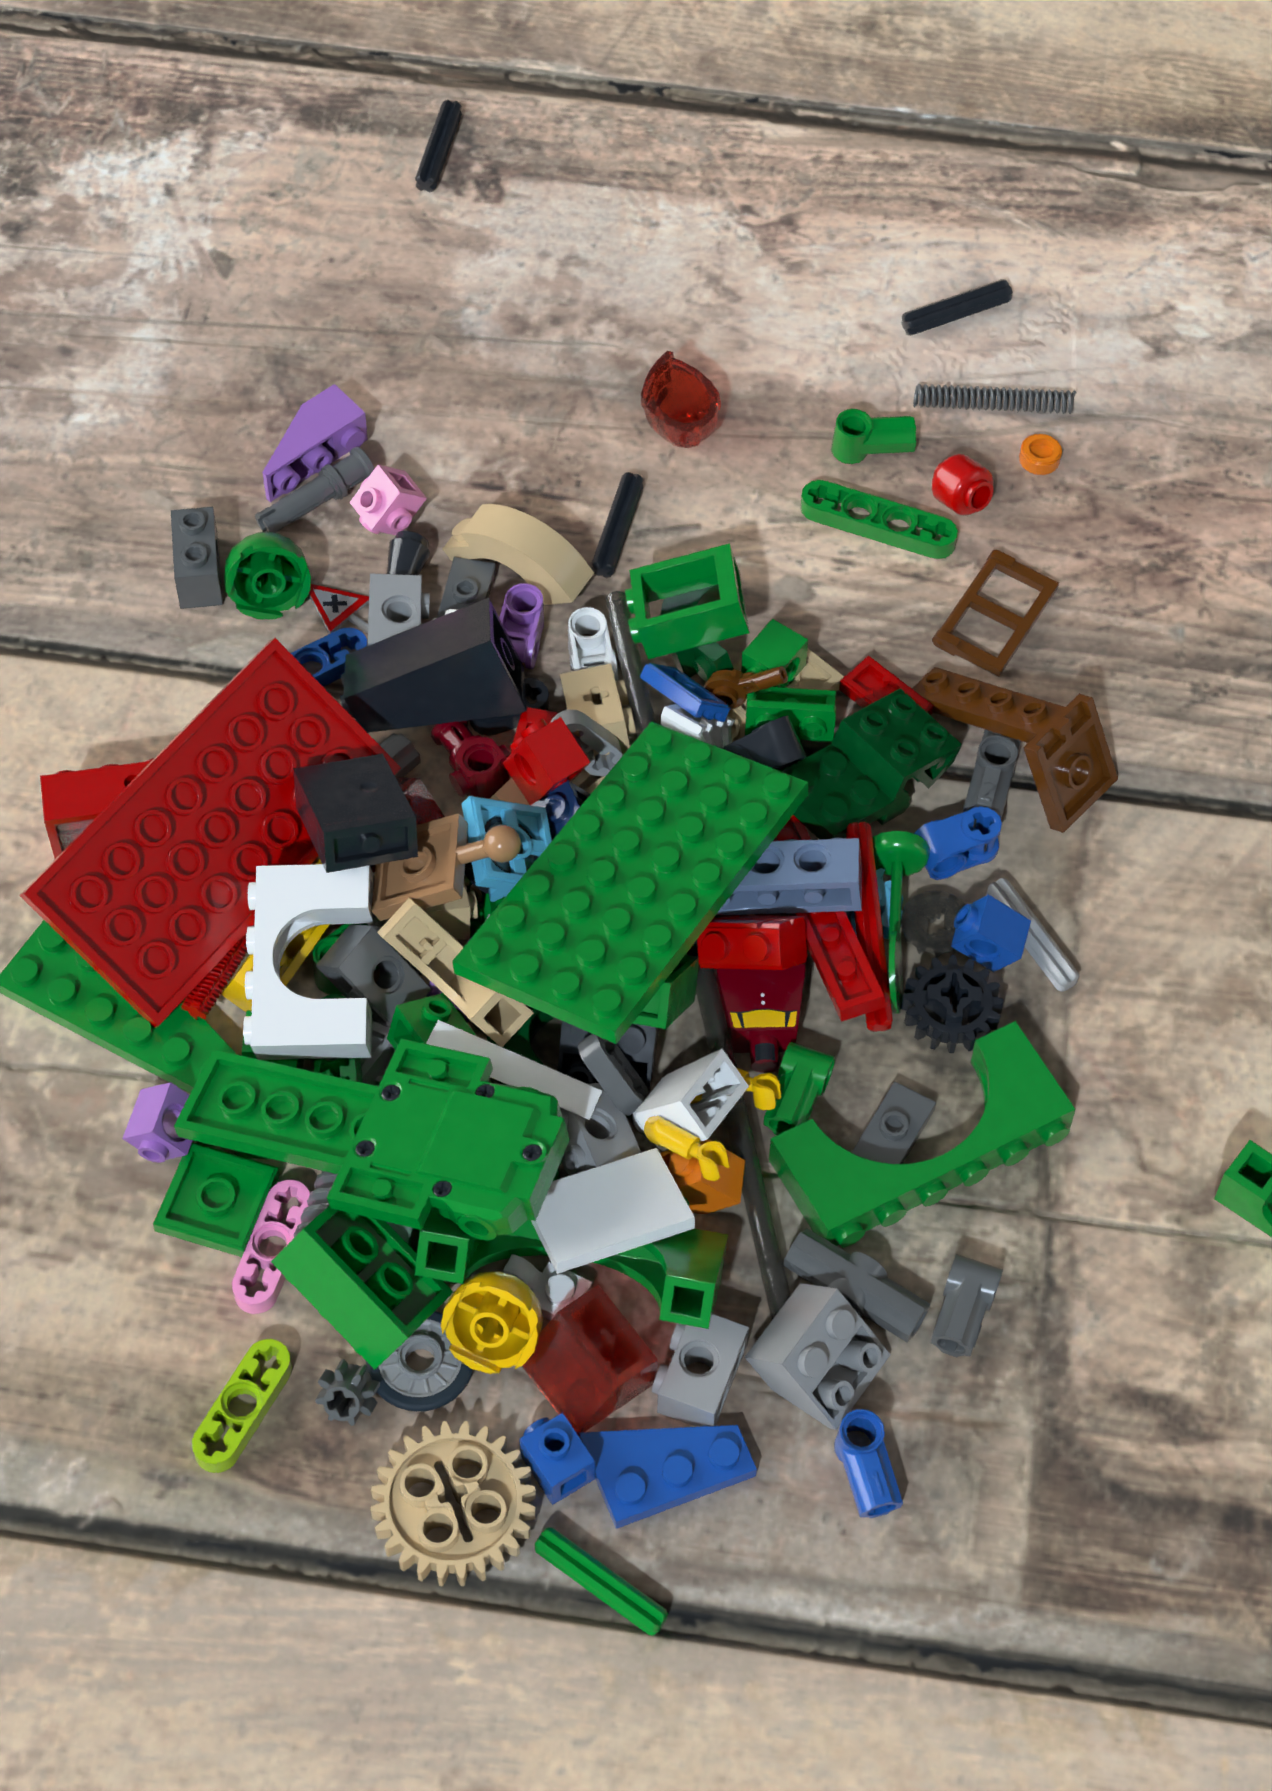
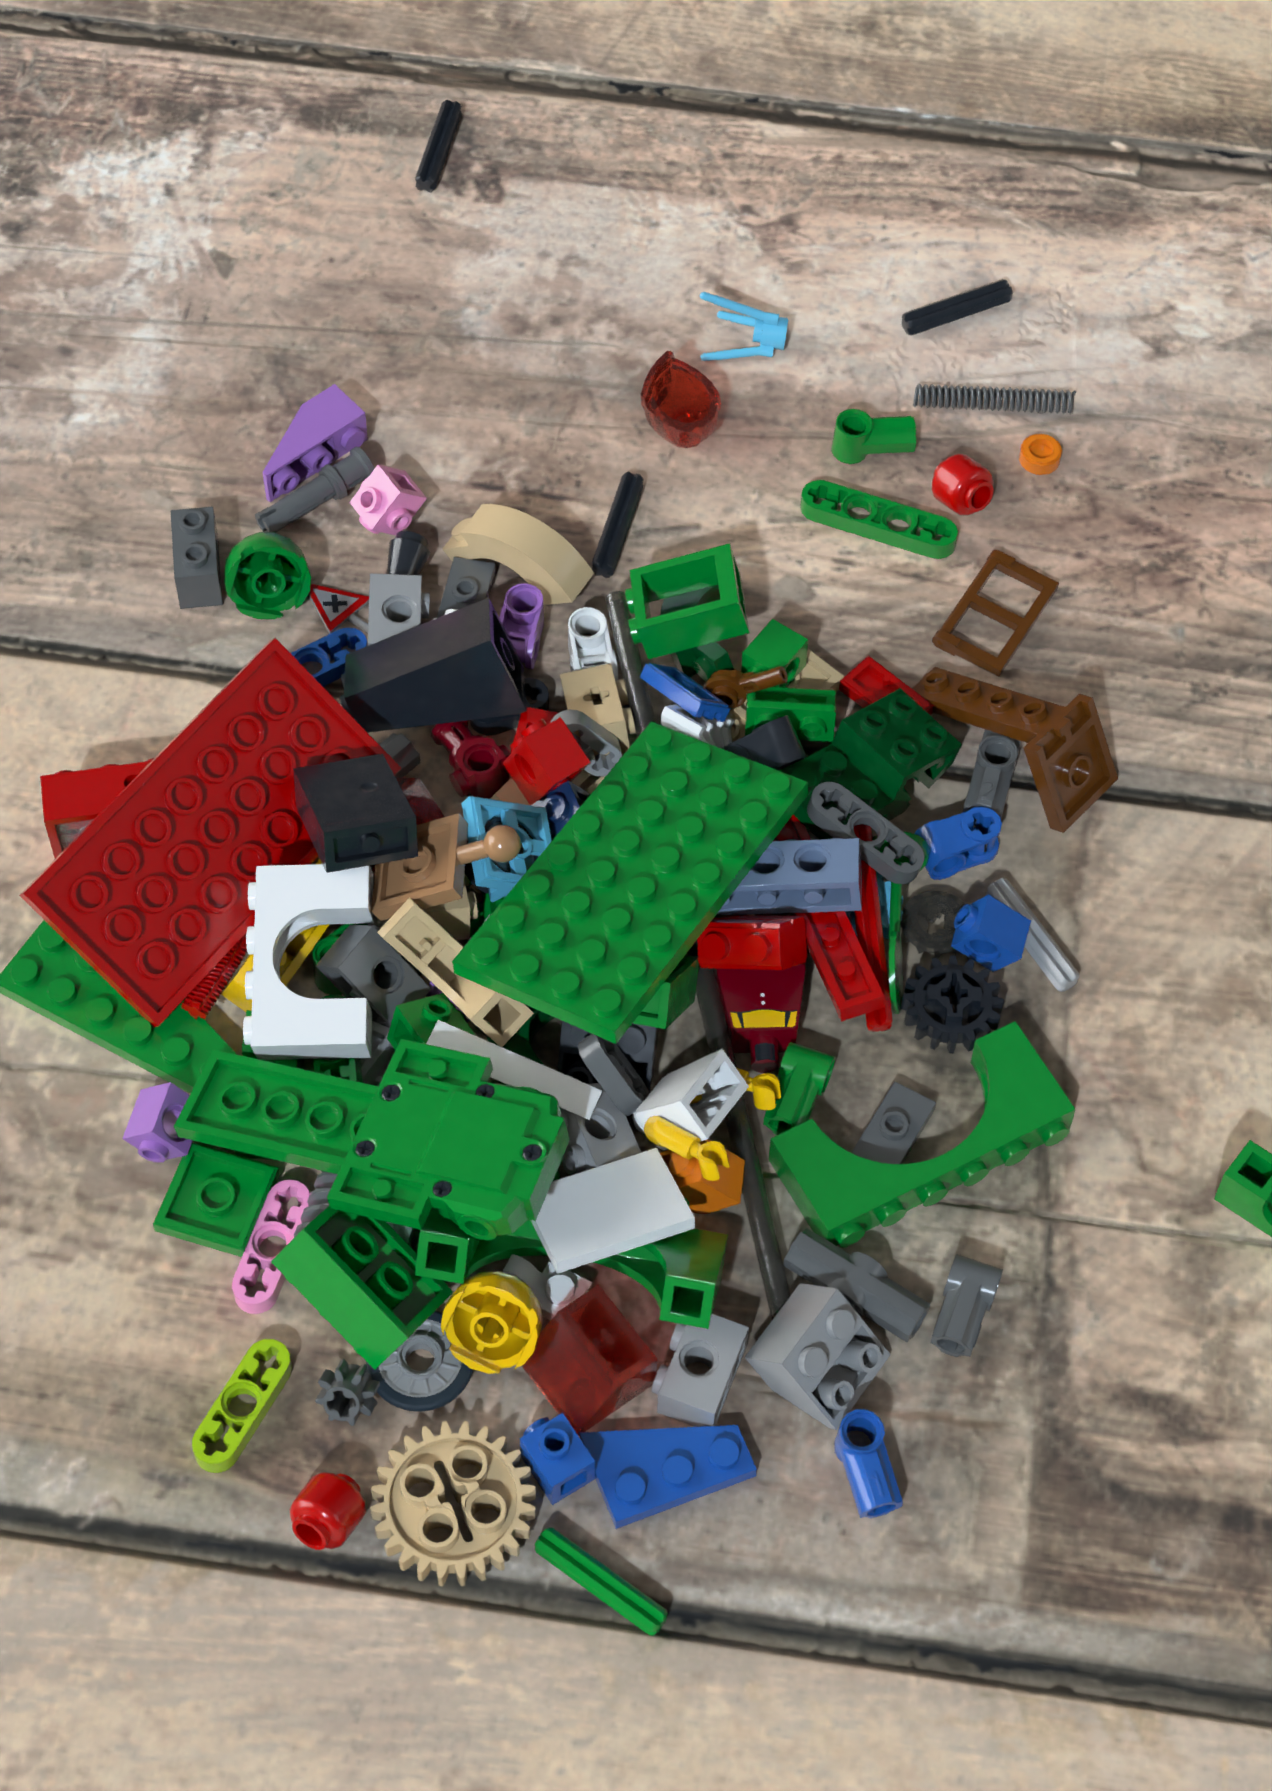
none -> red head [290,1472,366,1550]
none -> medium azure plant [700,292,788,361]
none -> dark grey beam [807,782,924,884]

